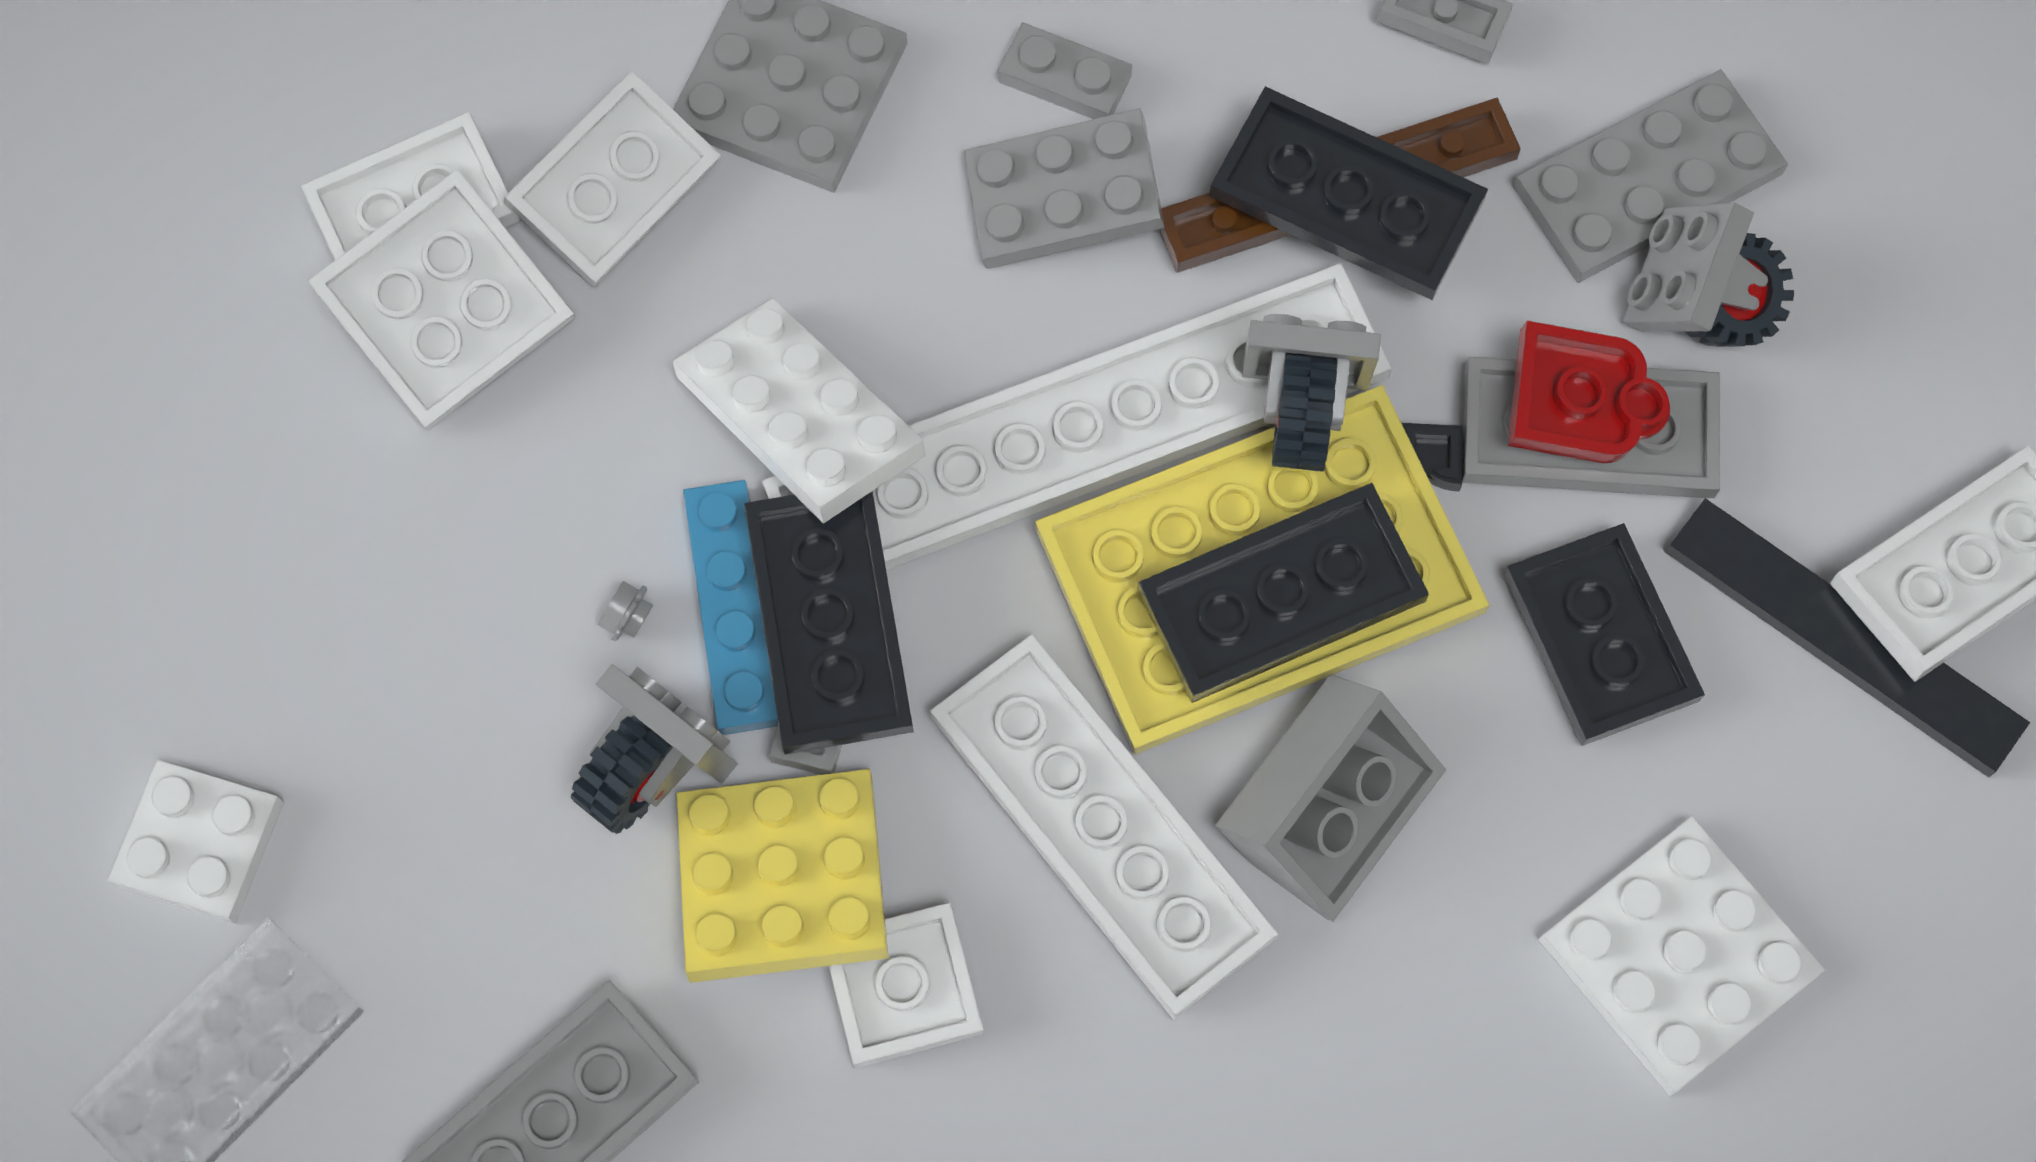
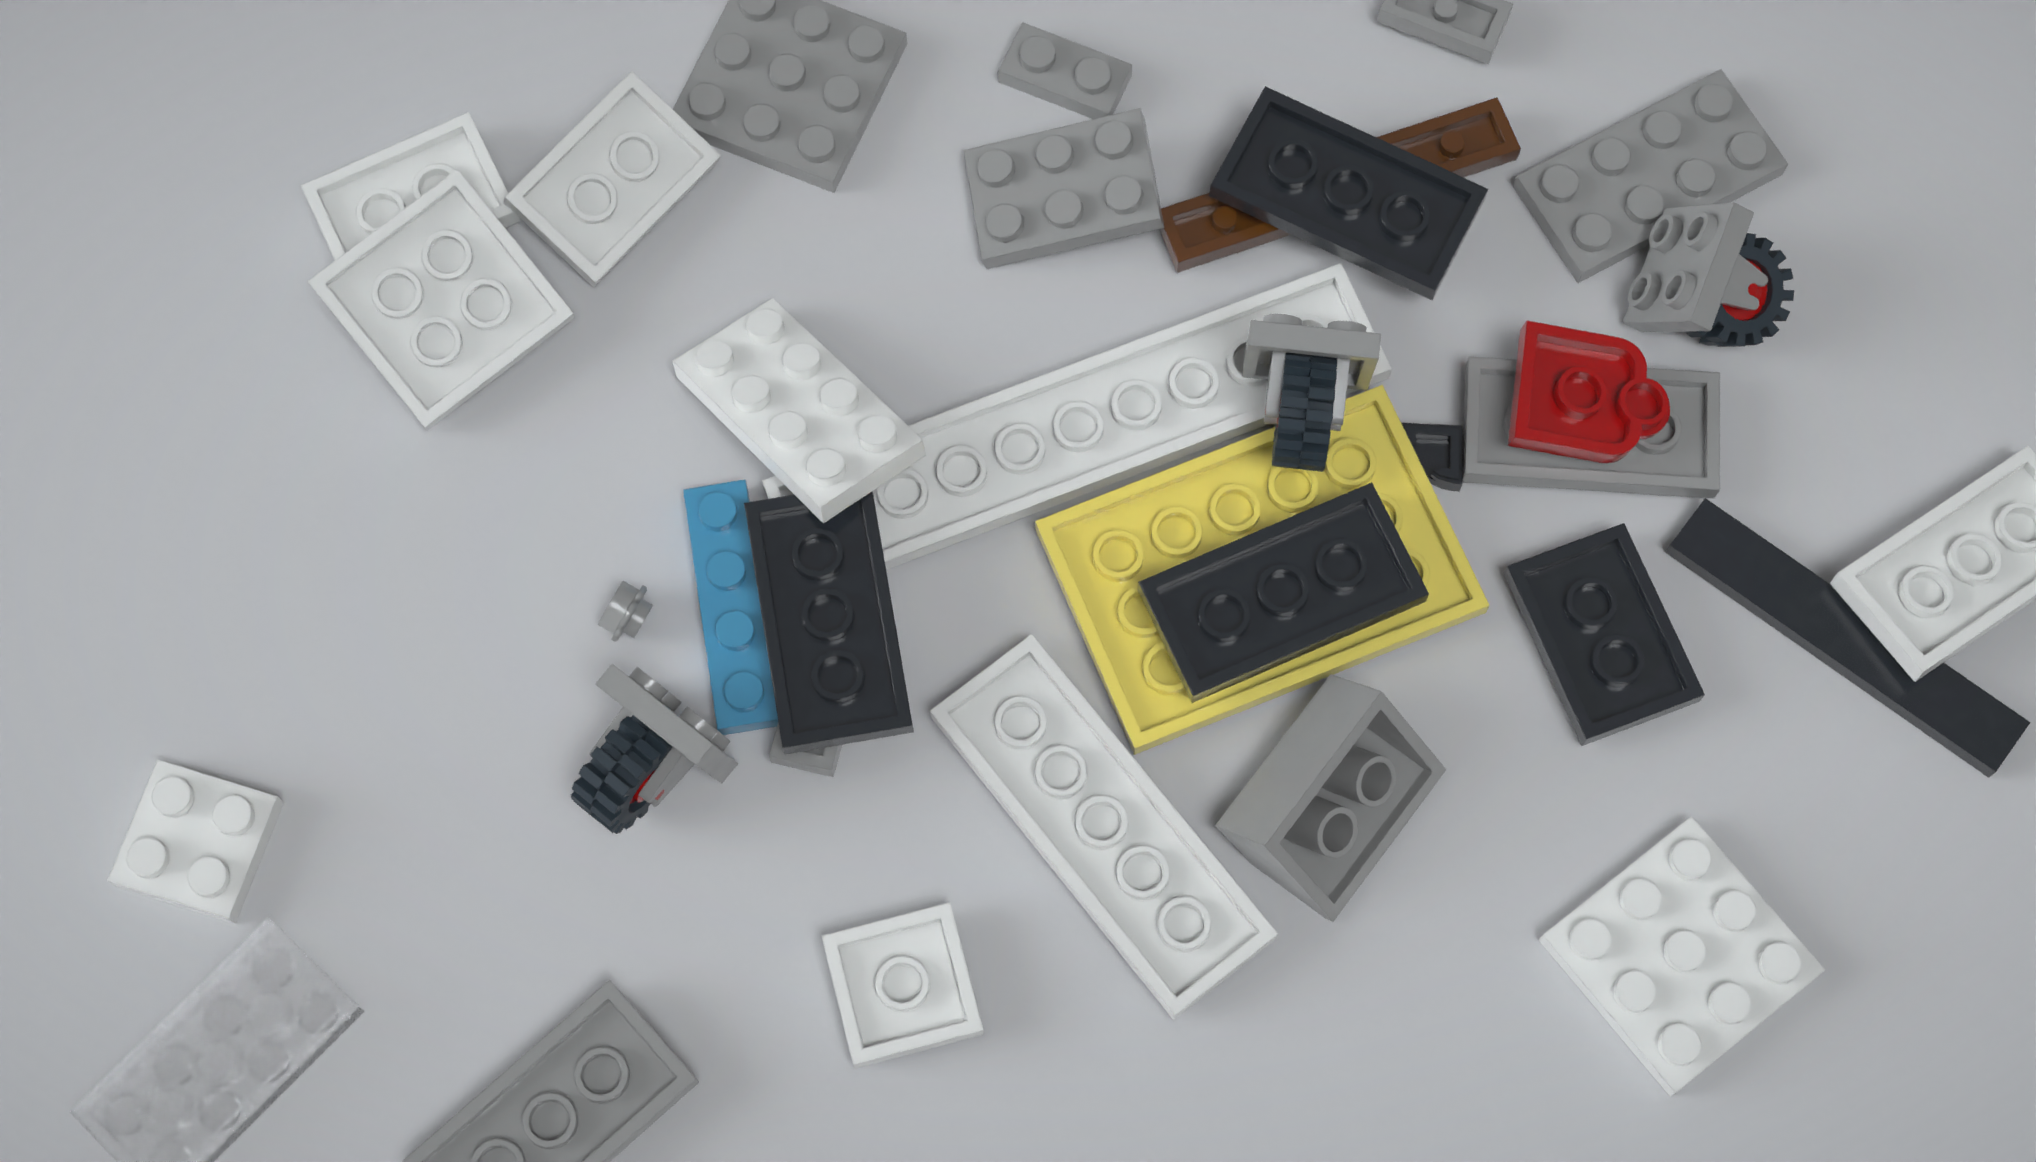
light yellow plate [677,769,889,983] -> none

